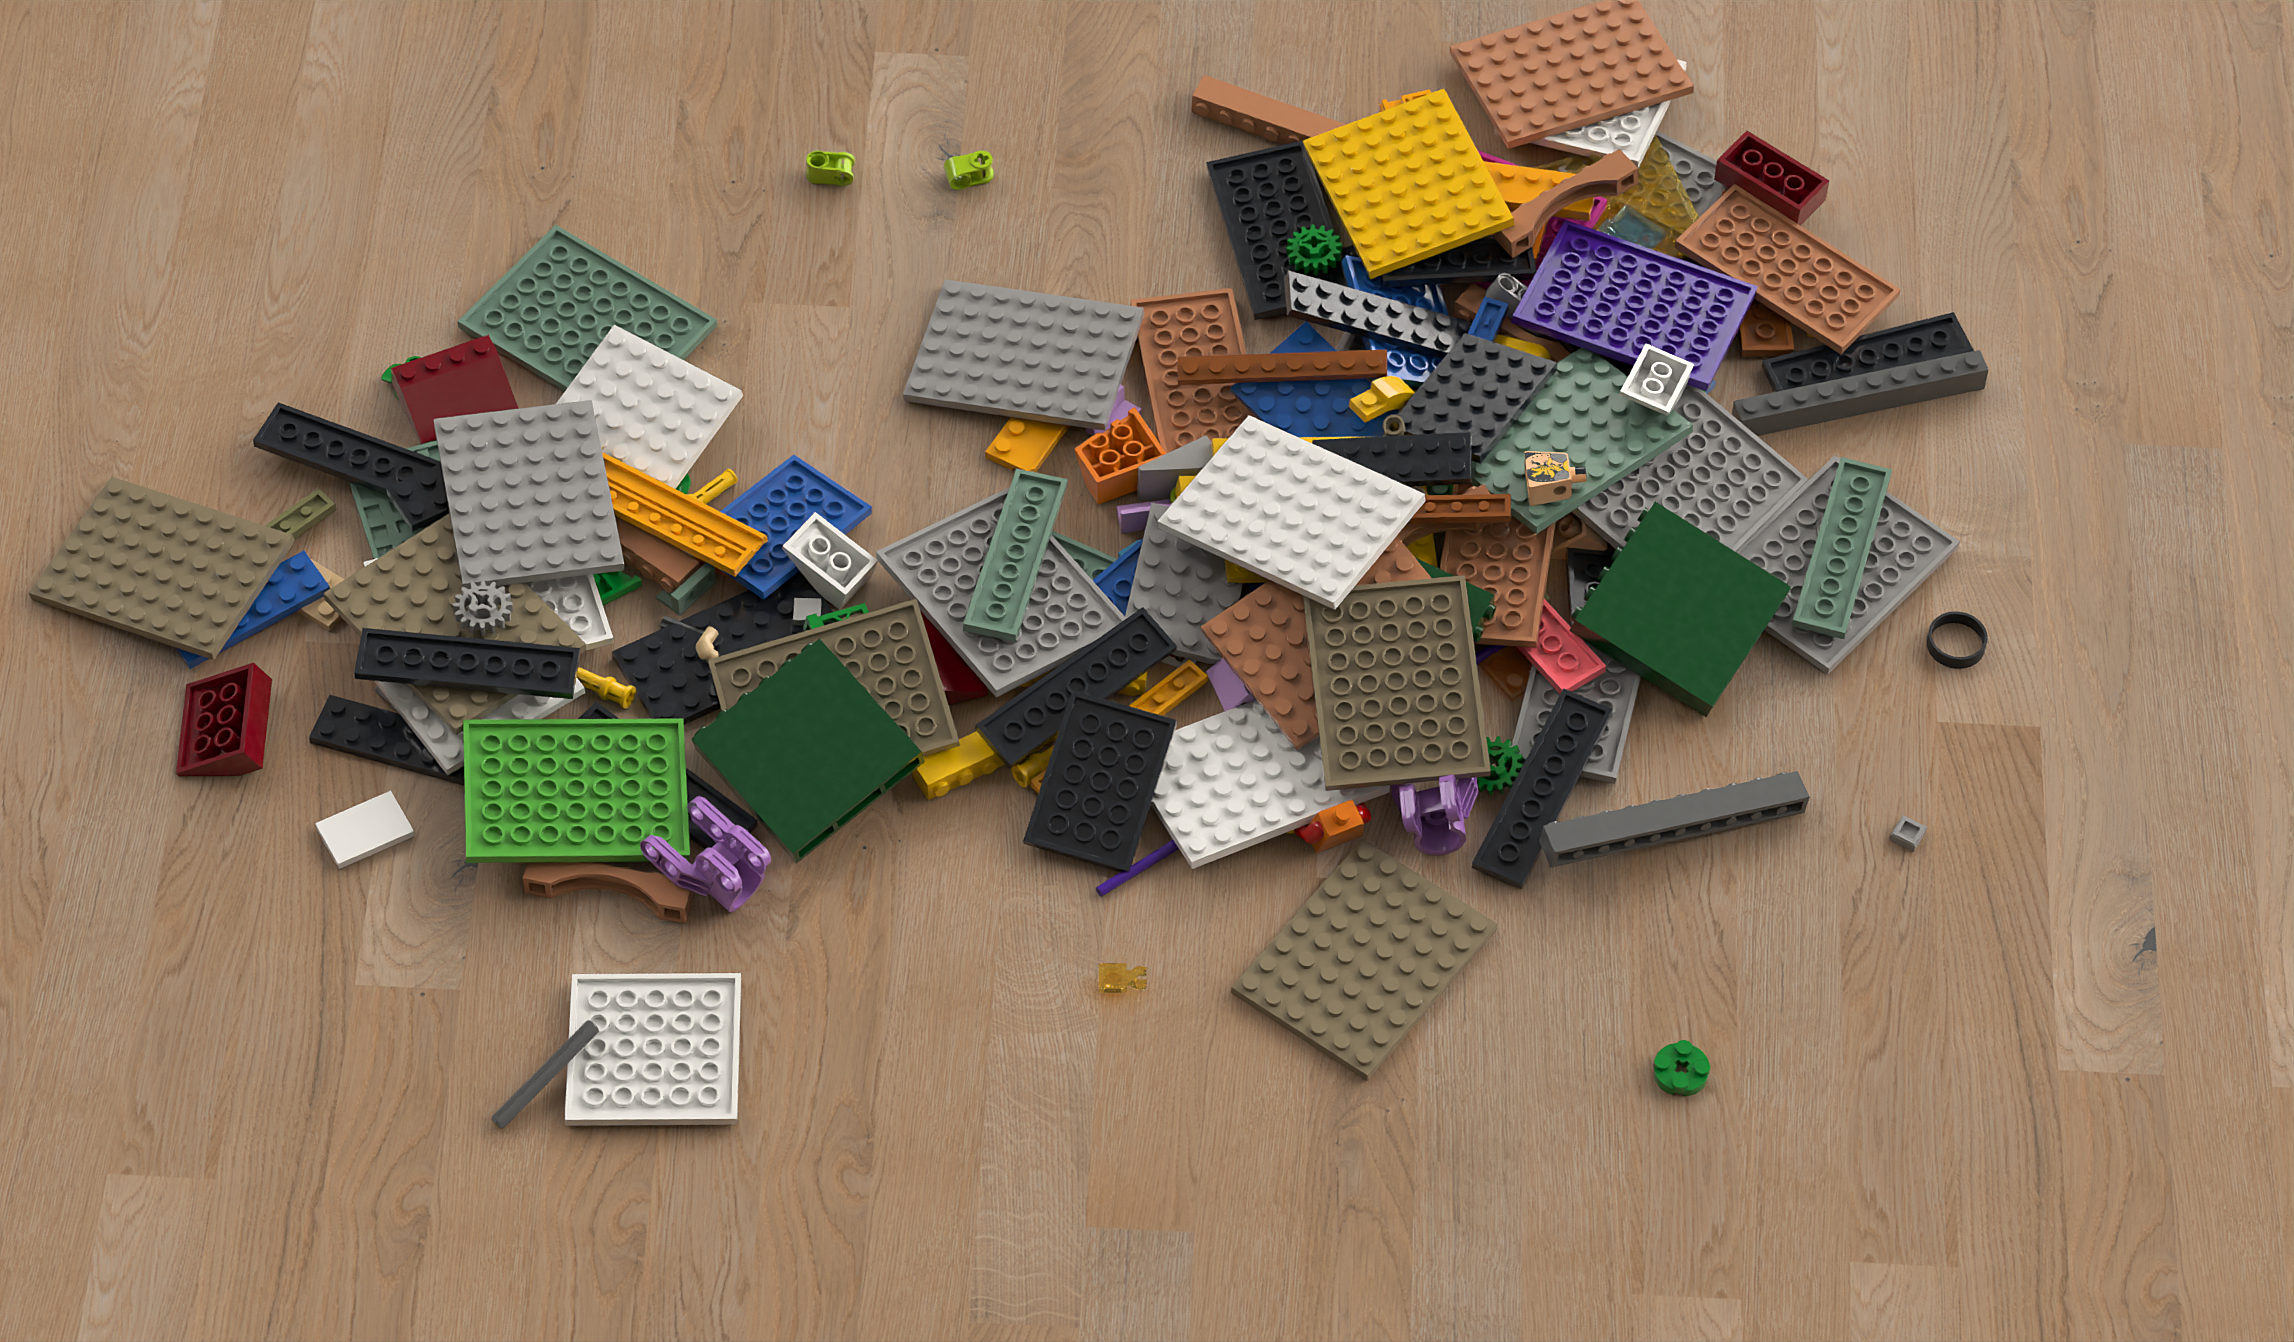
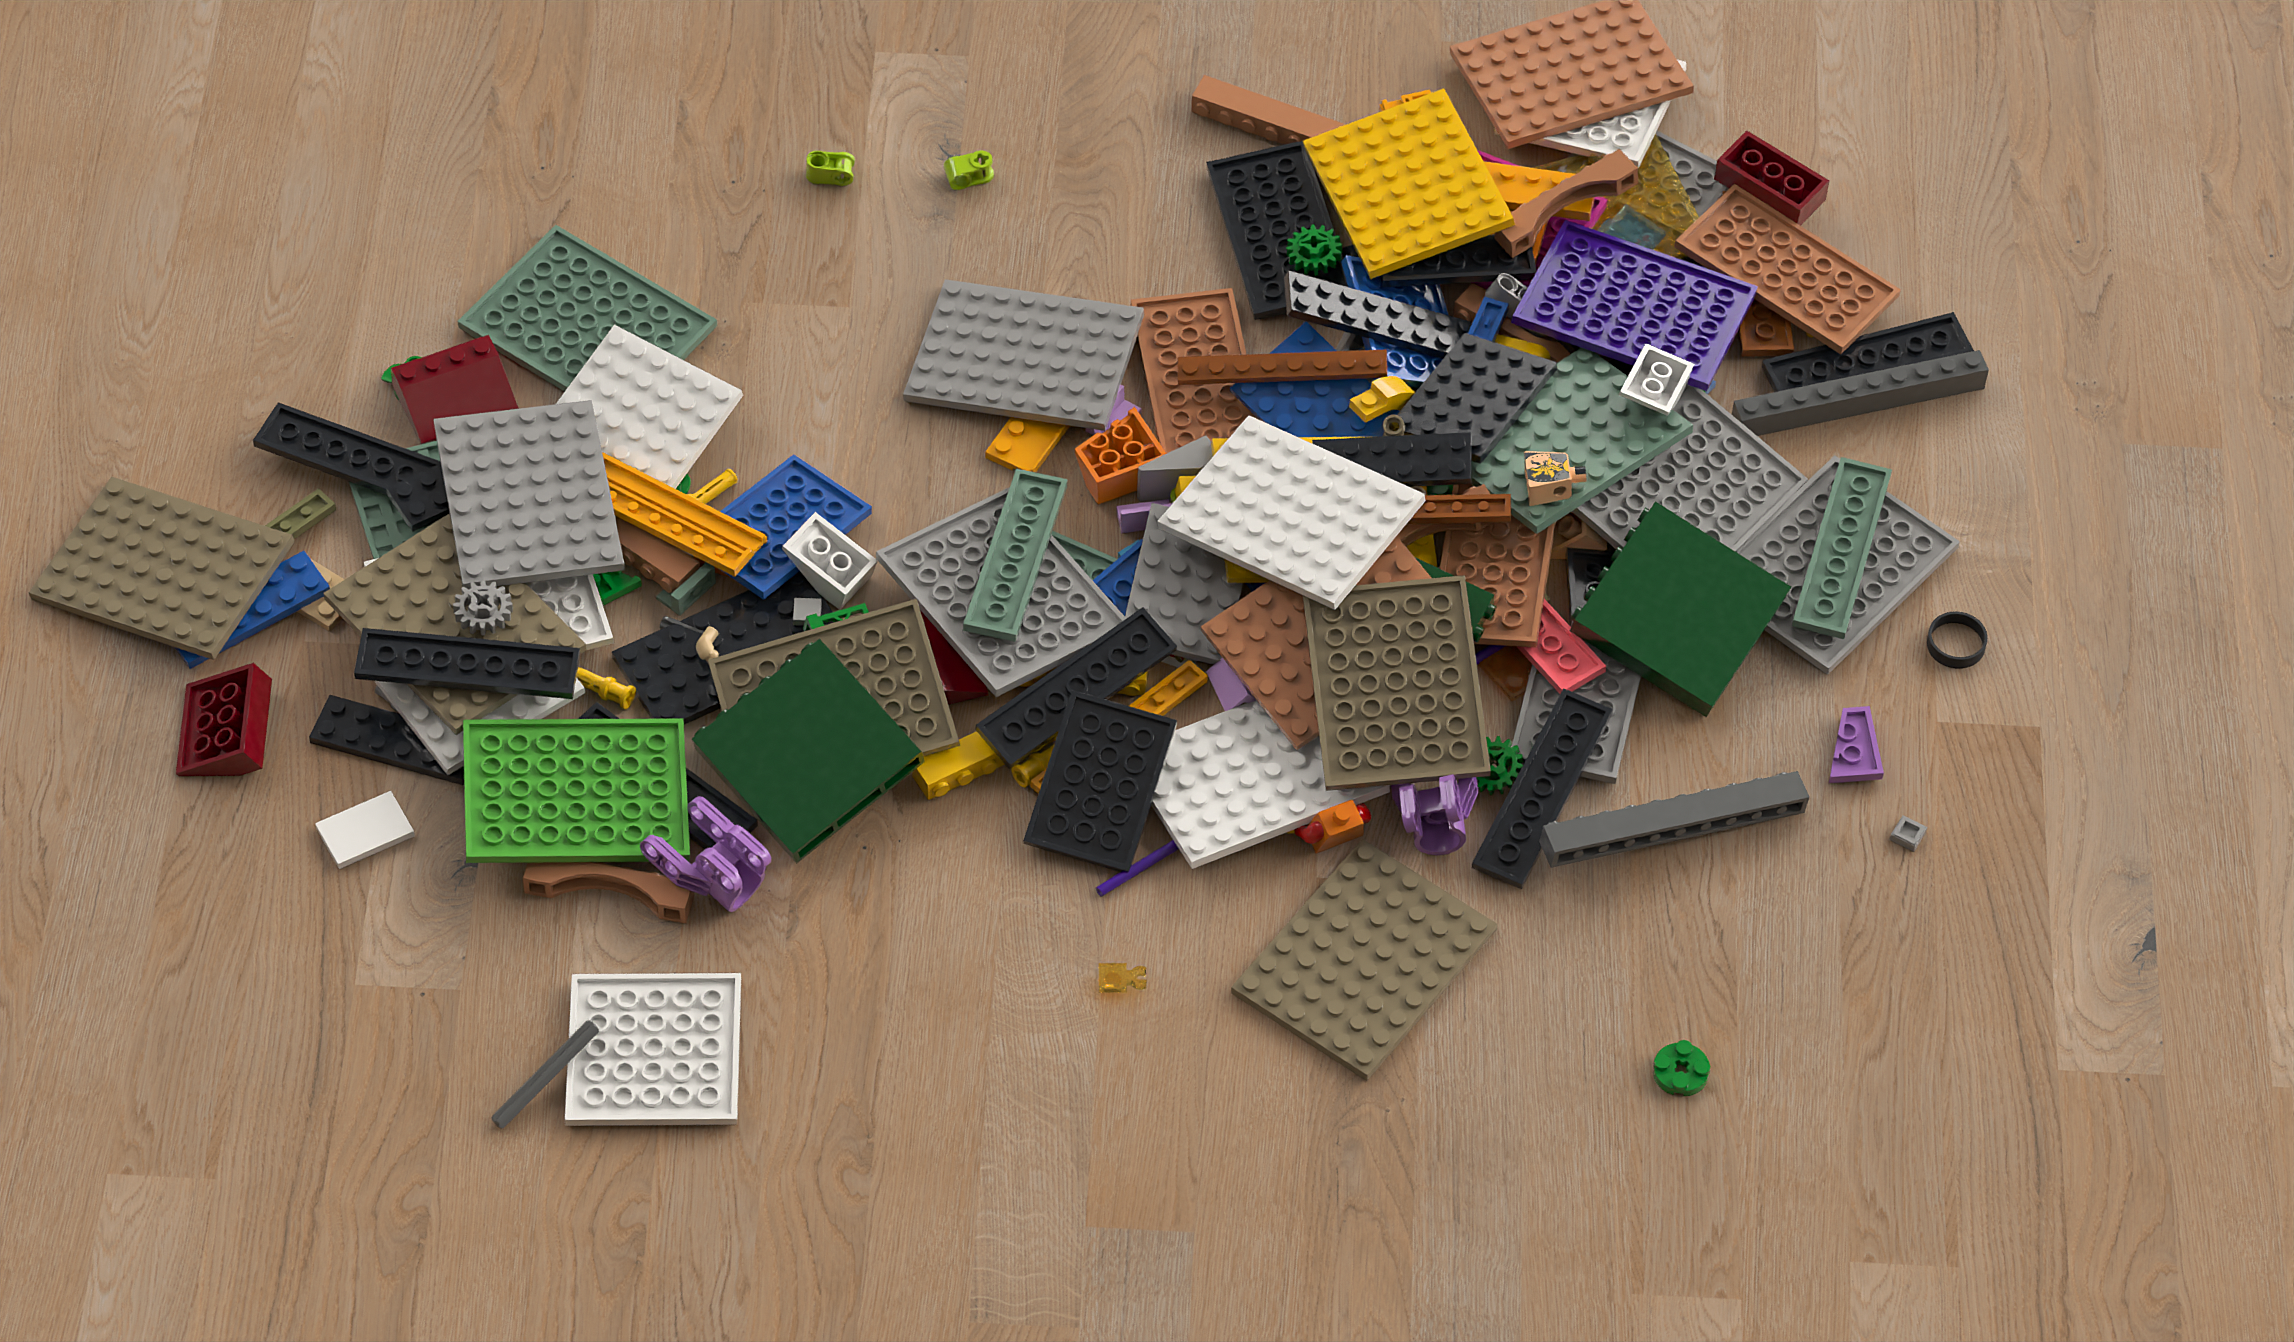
none -> medium lavender wing [1829,706,1884,783]

